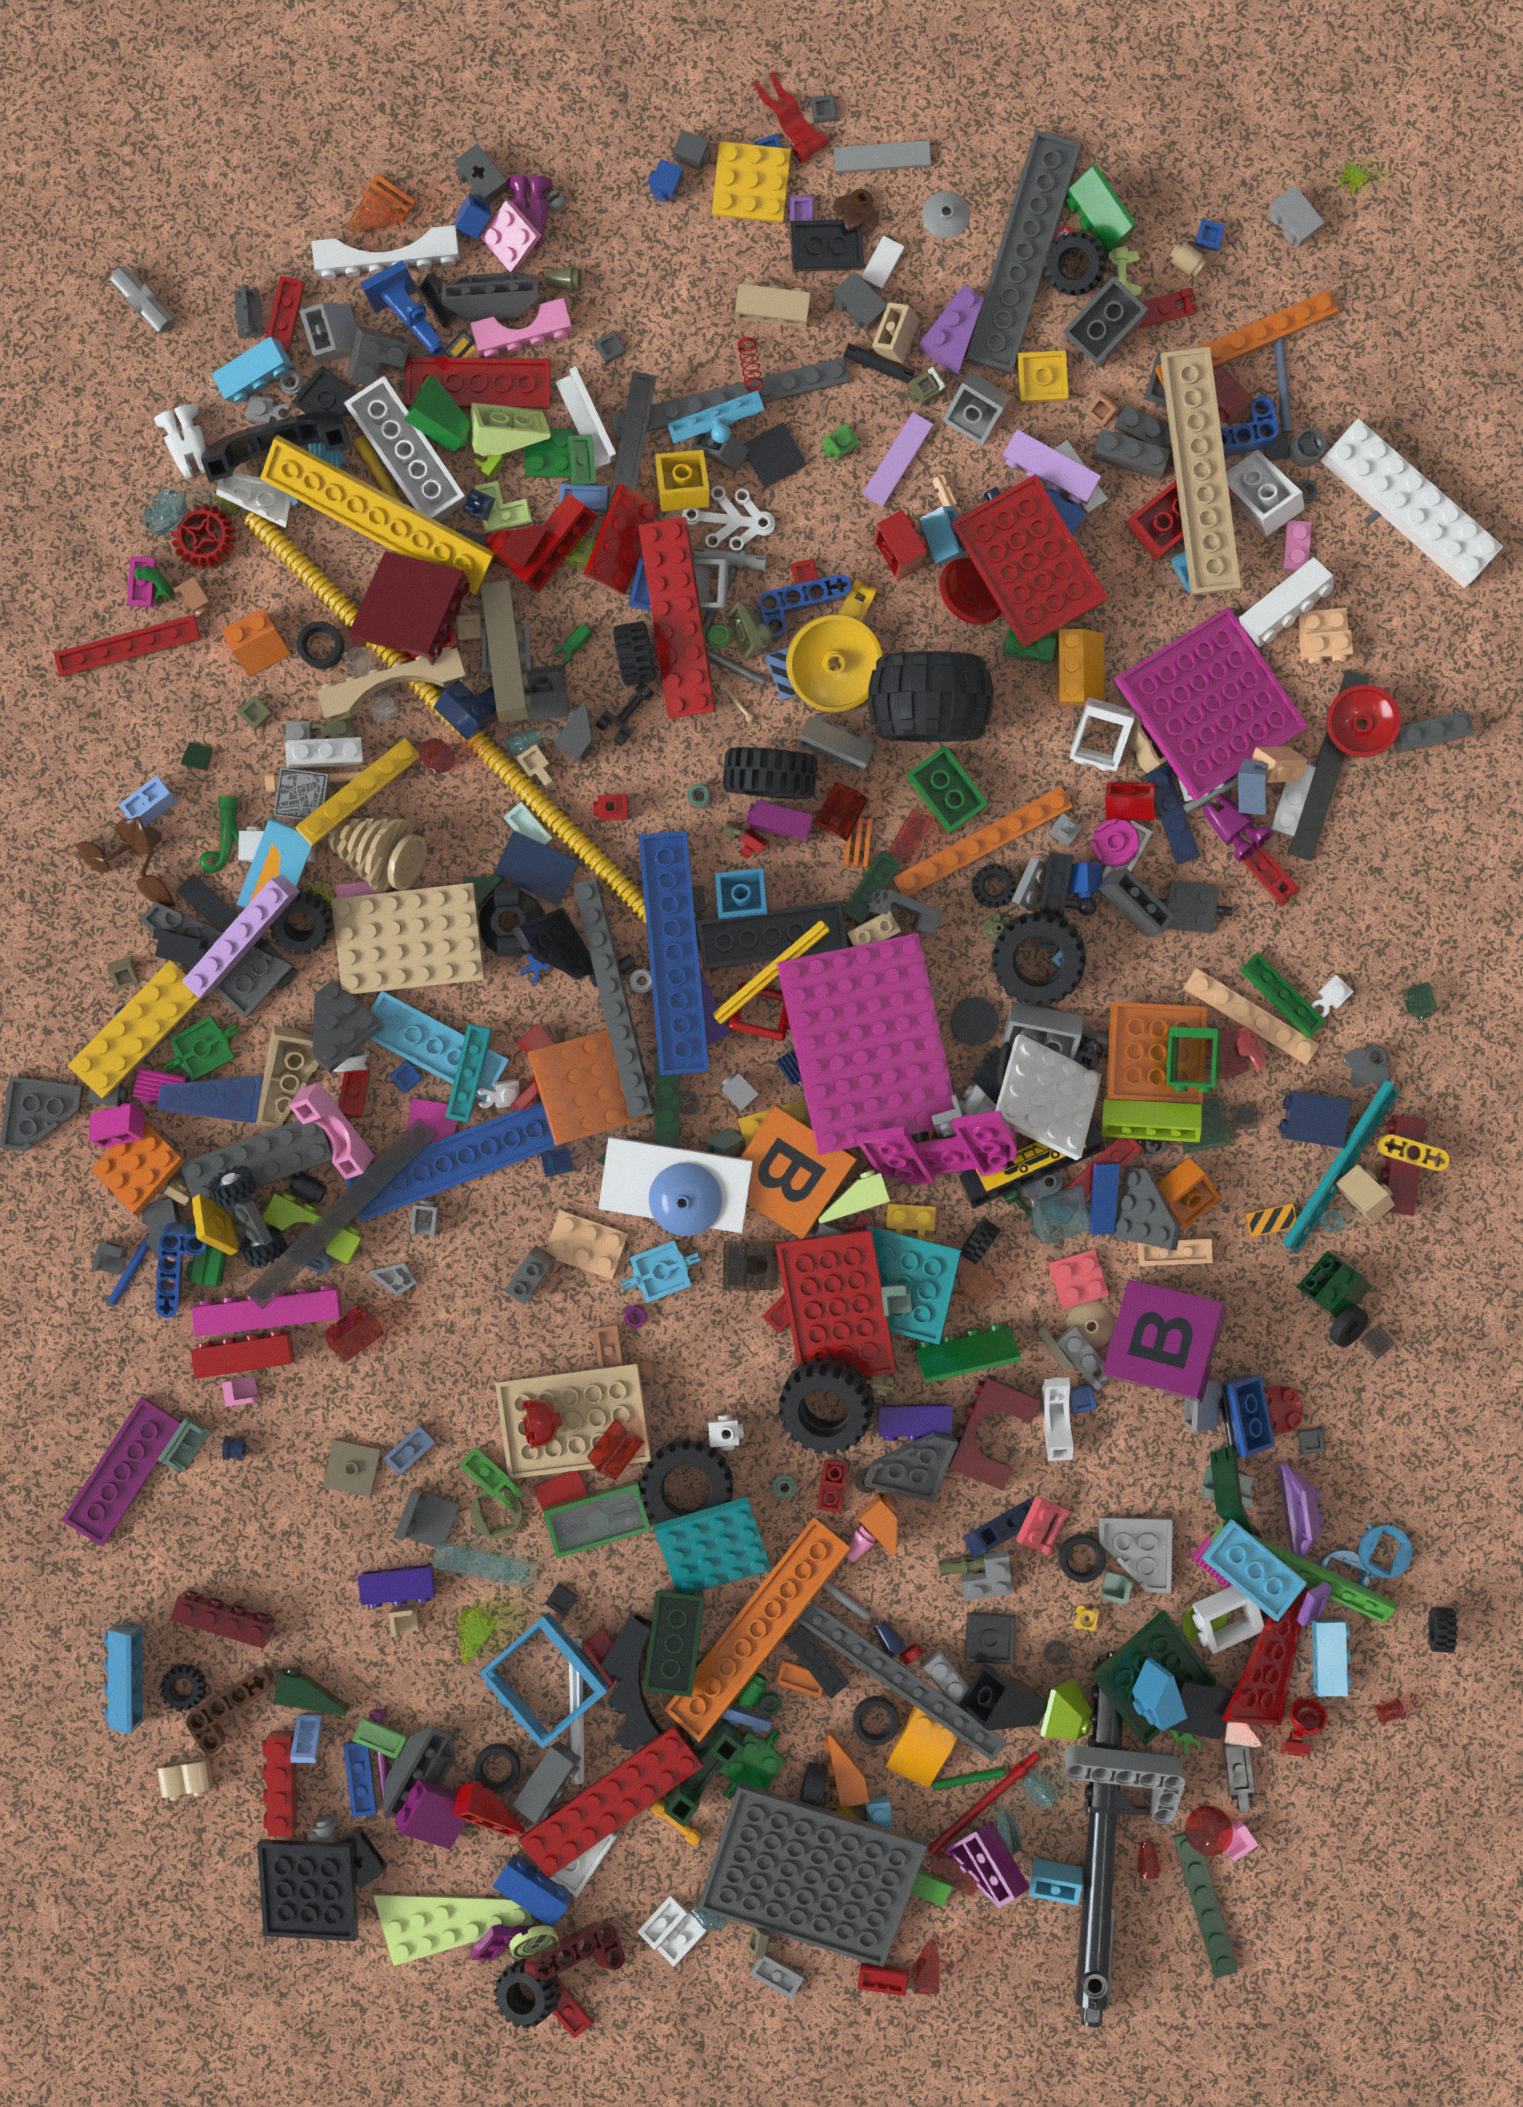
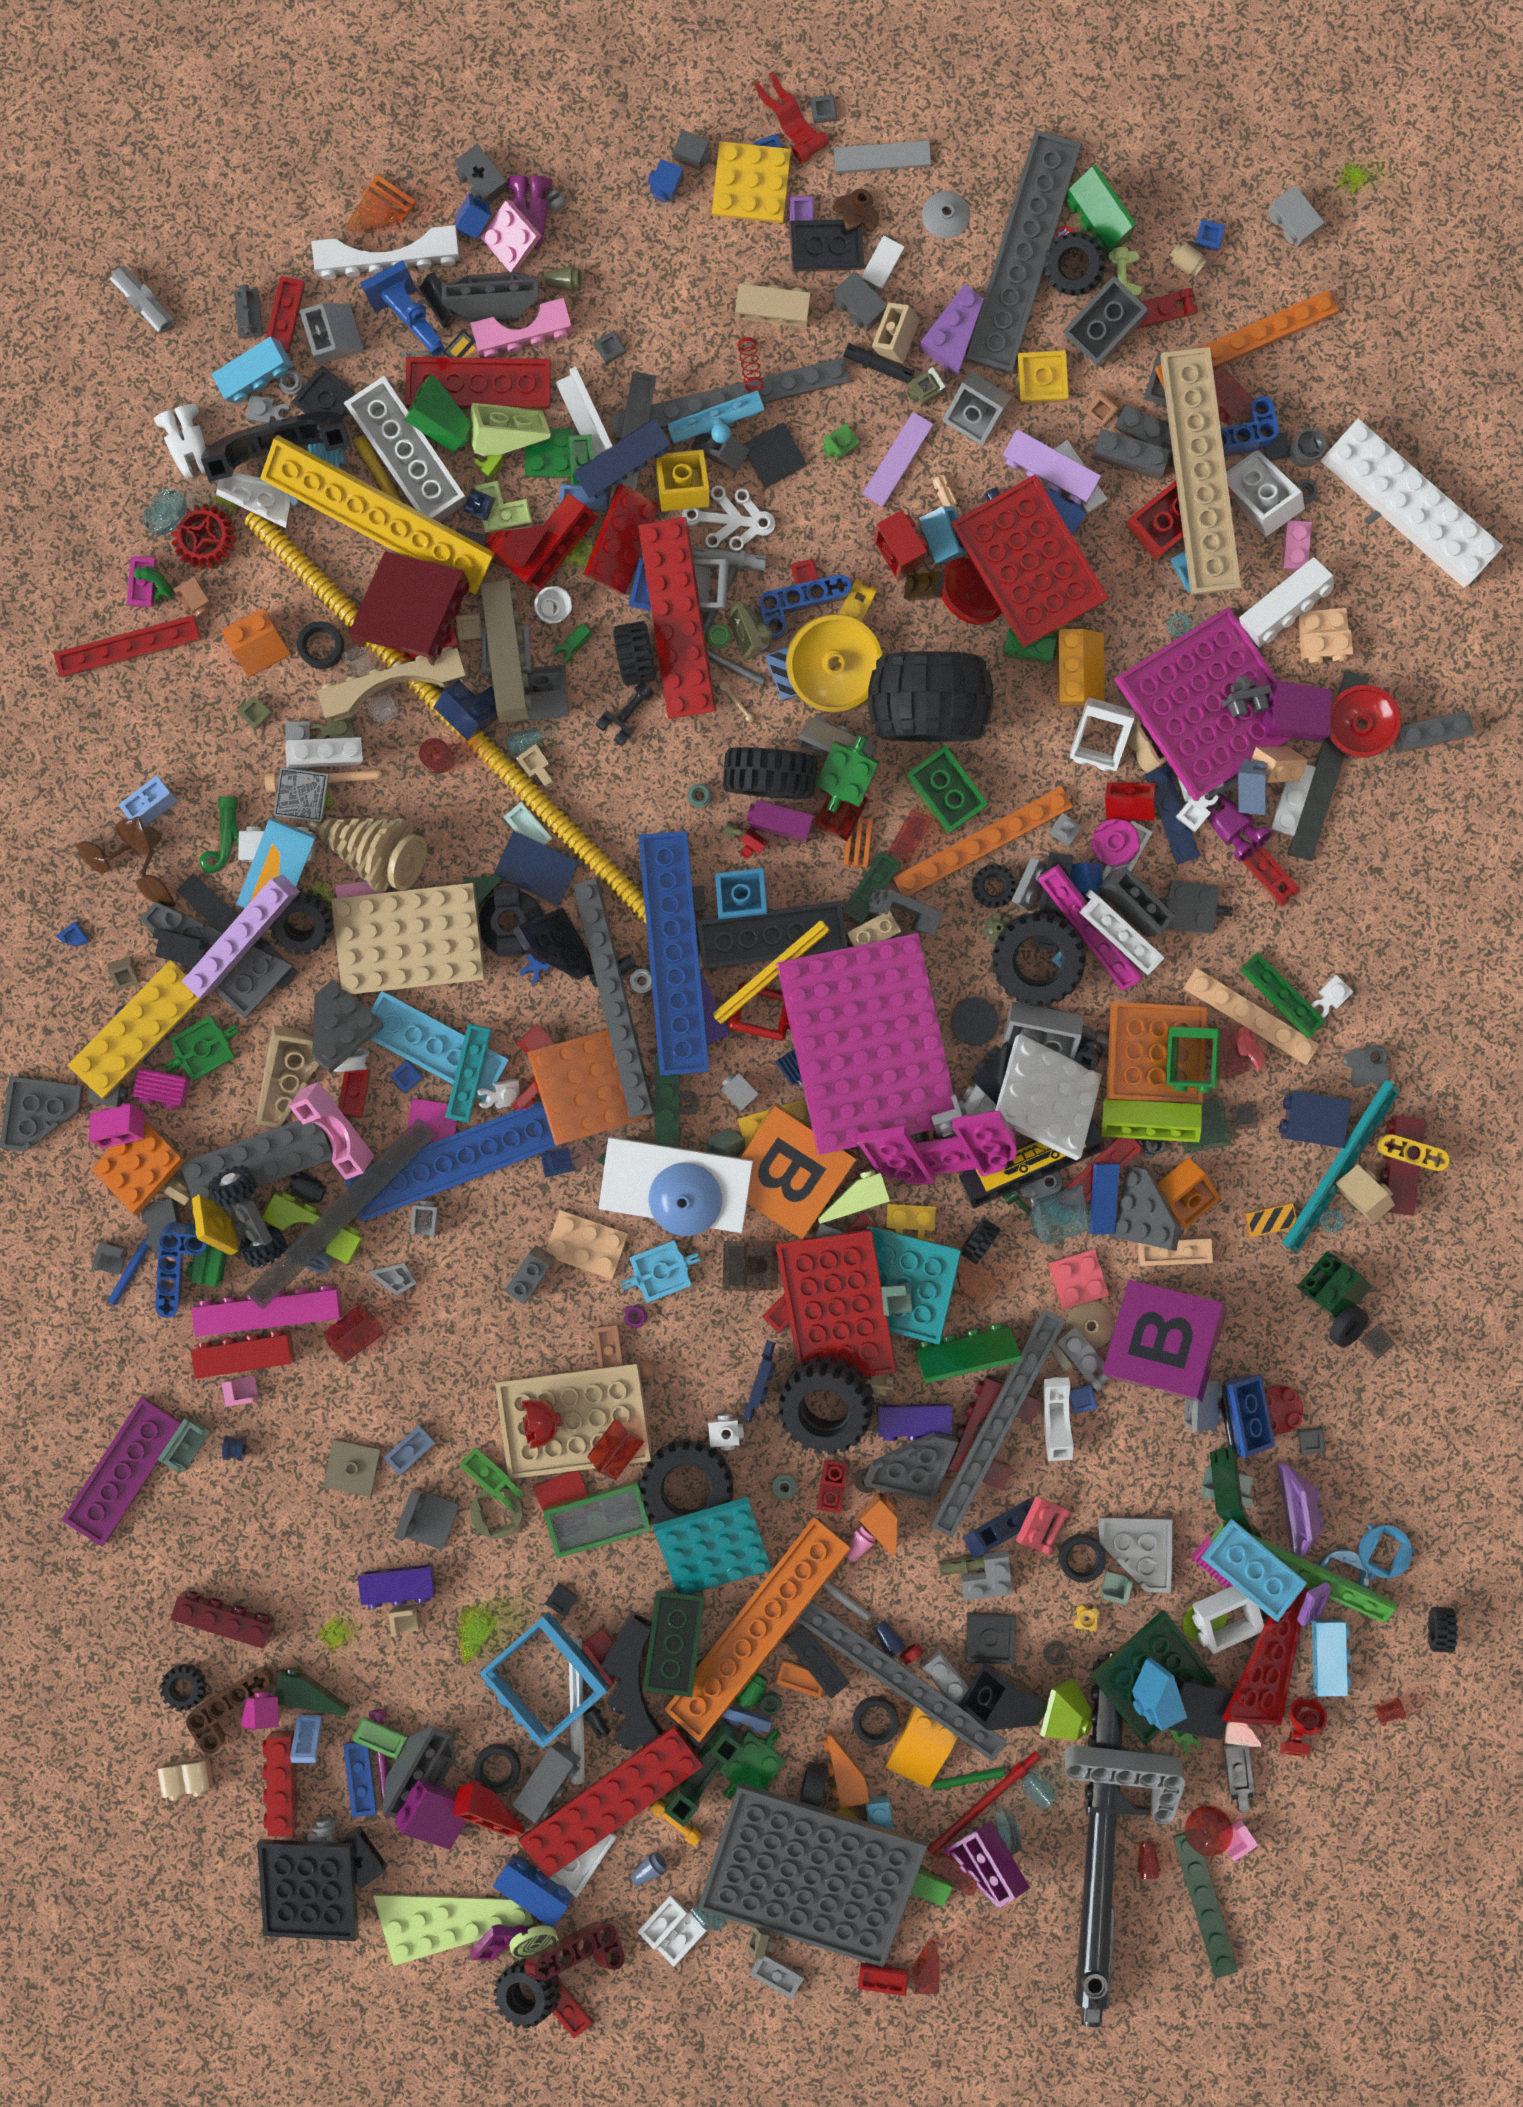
dark azure slope [104,1625,143,1734] -> none
blue wing [157,1075,262,1123] -> none
dark green slope [181,743,213,772] -> none
yellow plate [295,738,421,846] -> none
dark grey brick [346,326,410,385] -> none
clear light blue tile [432,1542,533,1588] -> none
dark grey slope [554,703,595,765] -> none
red brick [593,794,628,821] -> none
medium azure brick [1029,1858,1082,1906] -> none
sand blue bar [1274,338,1292,433] -> none
clear green window [1400,982,1438,1020] -> none
none -> blue tile [56,921,90,946]
none -> dark pink slope [241,1691,279,1730]
none -> clear neon green tile [316,1616,351,1651]
none -> white hair [534,586,572,624]
none -> dark blue brick [573,418,671,499]
none -> black pin [583,1706,611,1740]
none -> sand blue cone [630,1852,667,1887]
none -> dark blue plate [742,1340,776,1422]
none -> green plate [815,734,880,813]
none -> dark brown plate [903,571,945,601]
none -> dark grey plate [930,1308,1066,1538]
none -> dark pink tile [1038,864,1143,991]
none -> white fence [1079,889,1164,975]
none -> clear light blue plate [1166,613,1191,638]
none -> white plate [1176,795,1218,832]
none -> dark grey hips [1221,675,1272,718]
none -> magenta brick [1263,681,1332,743]

